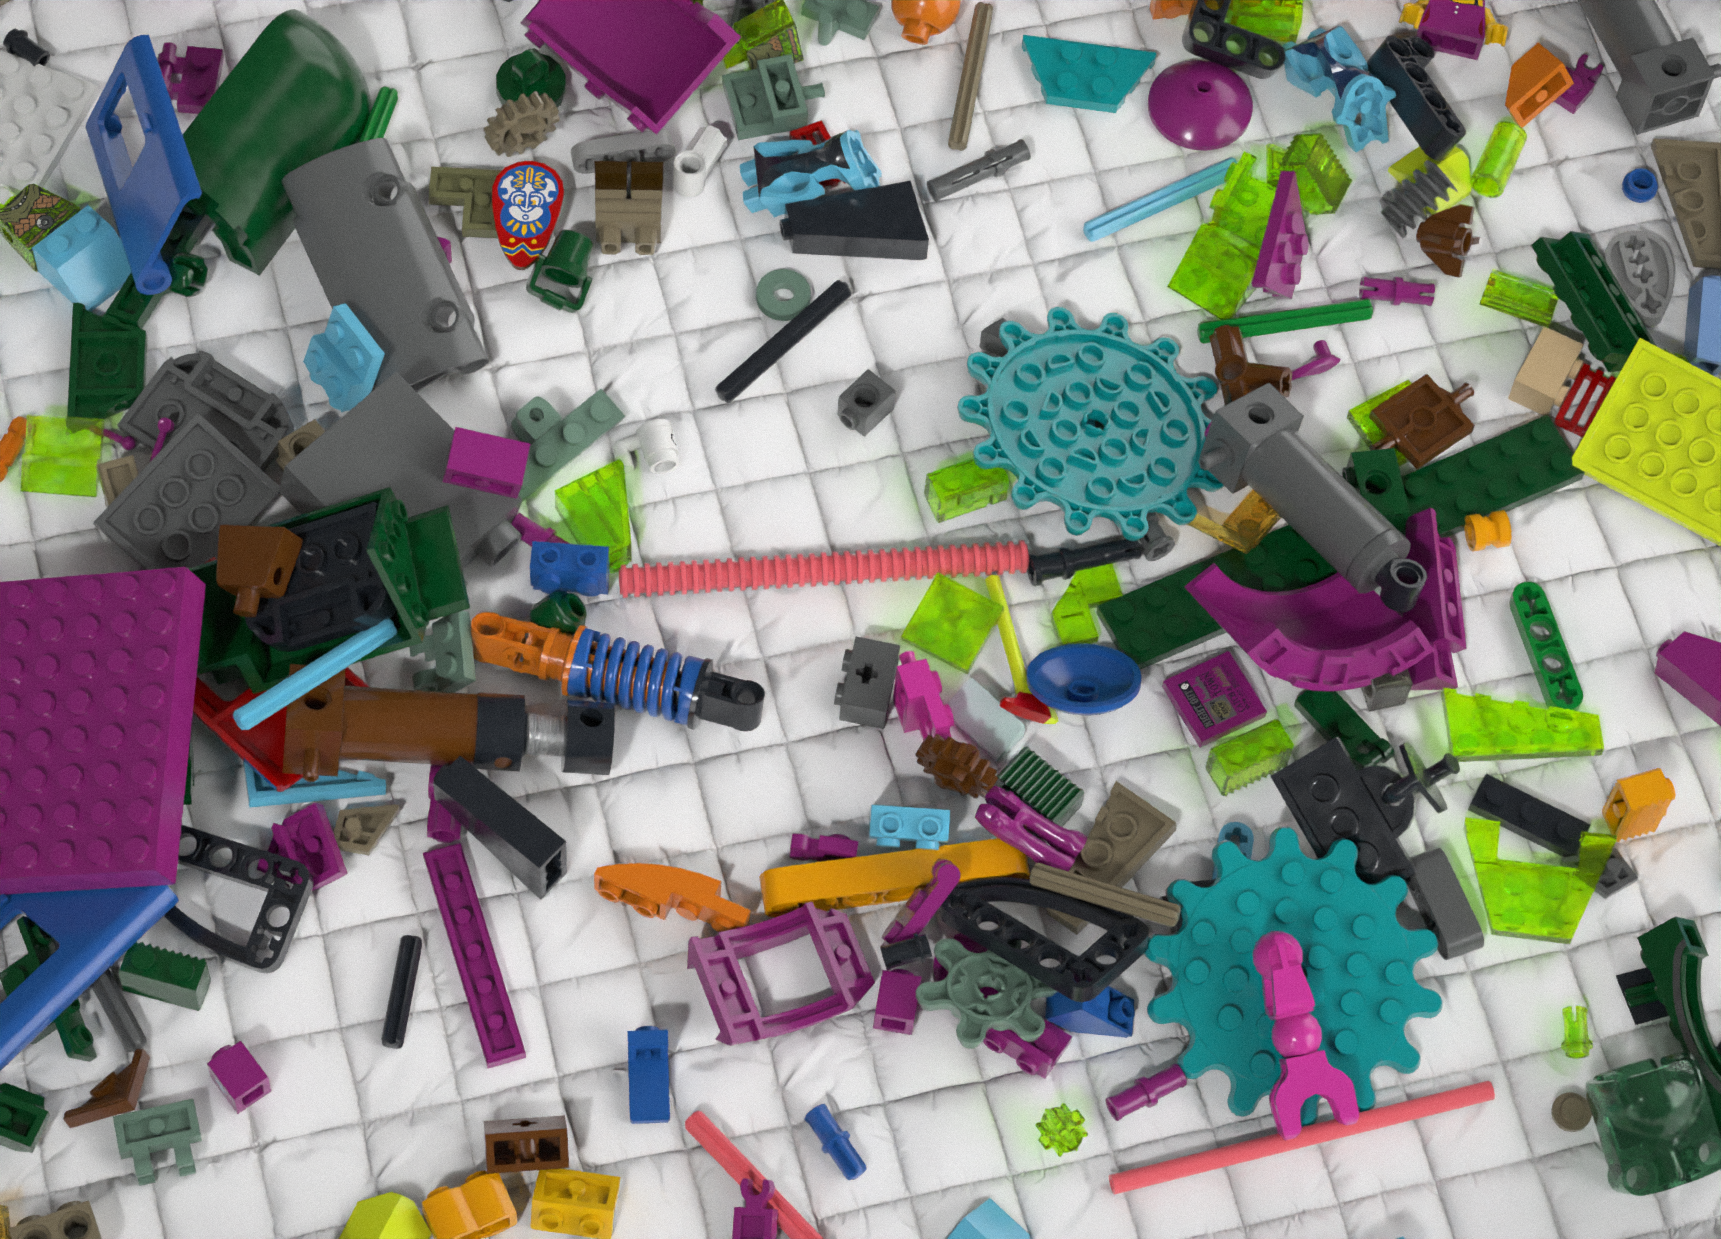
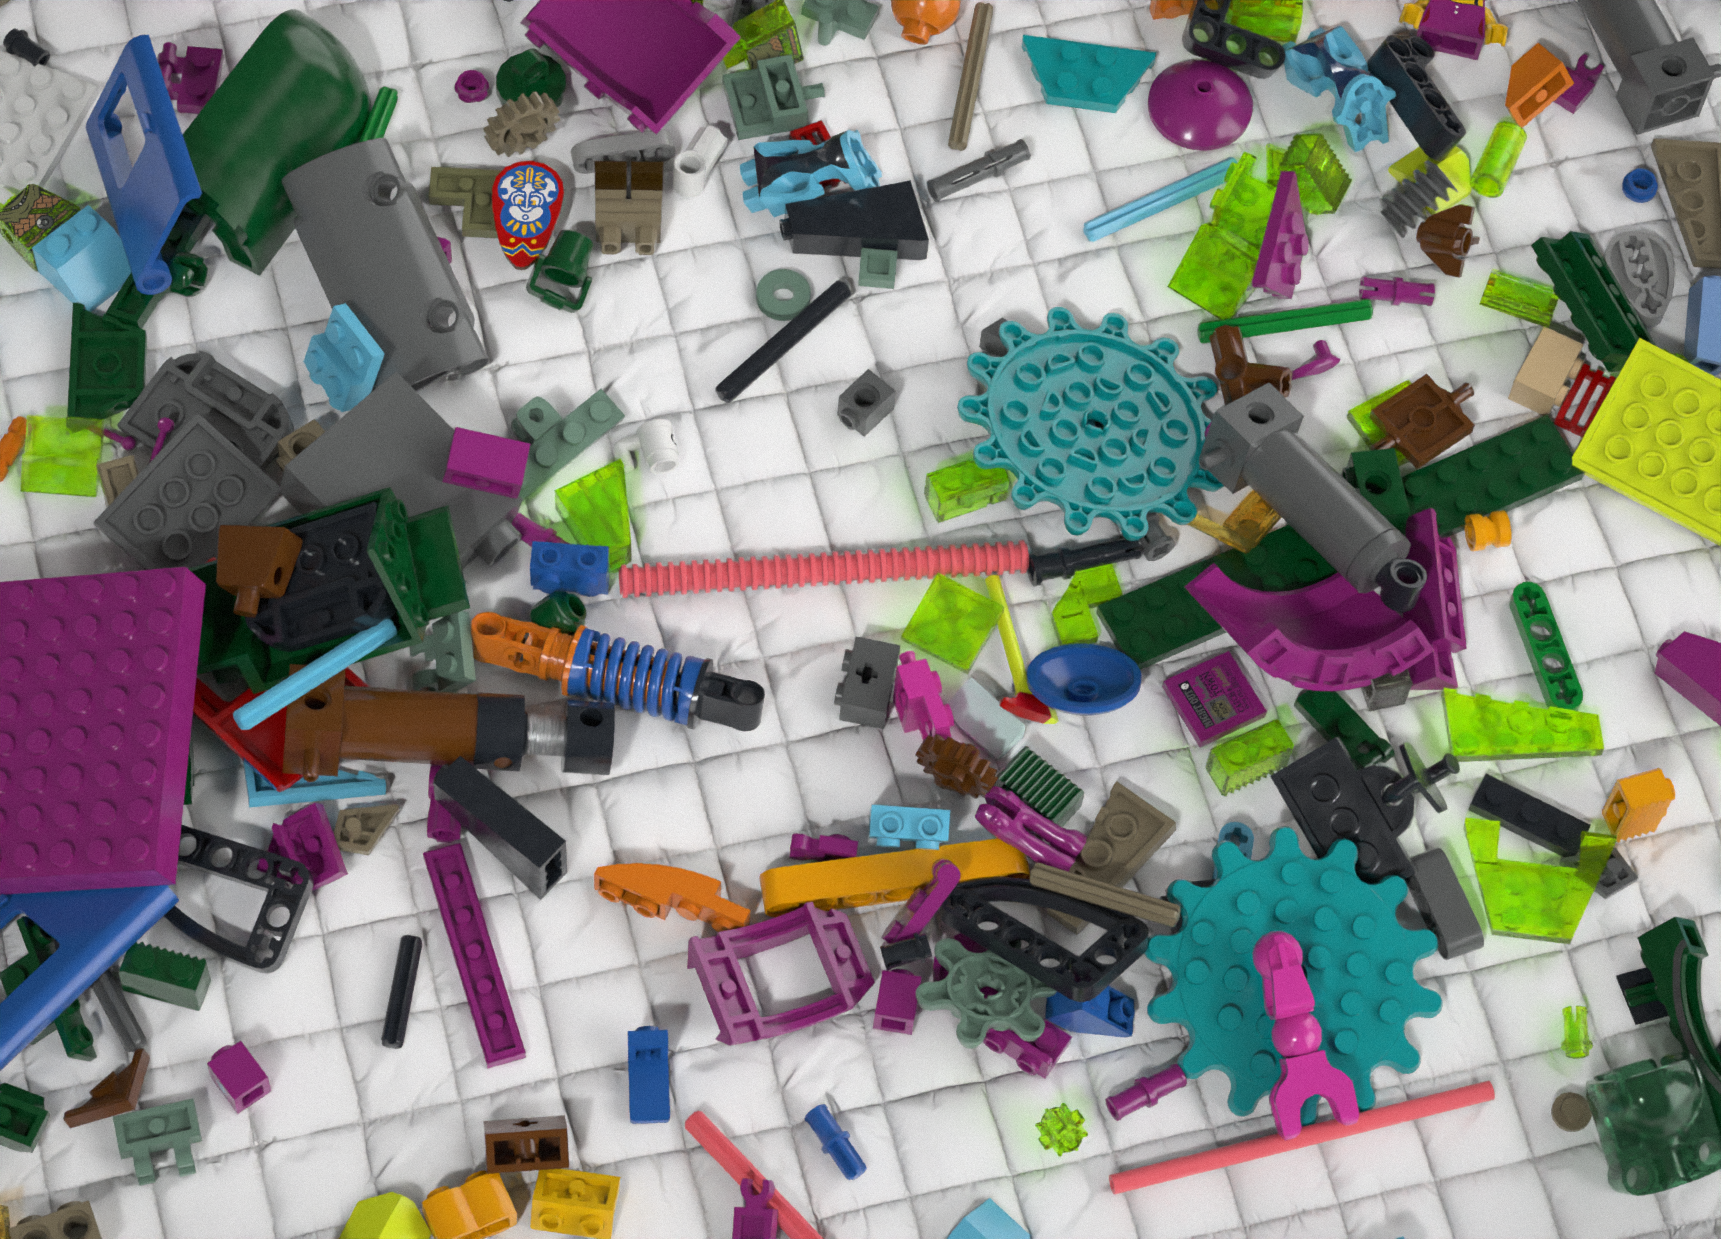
none -> magenta plate [454,70,489,103]
none -> sand green plate [858,248,898,289]

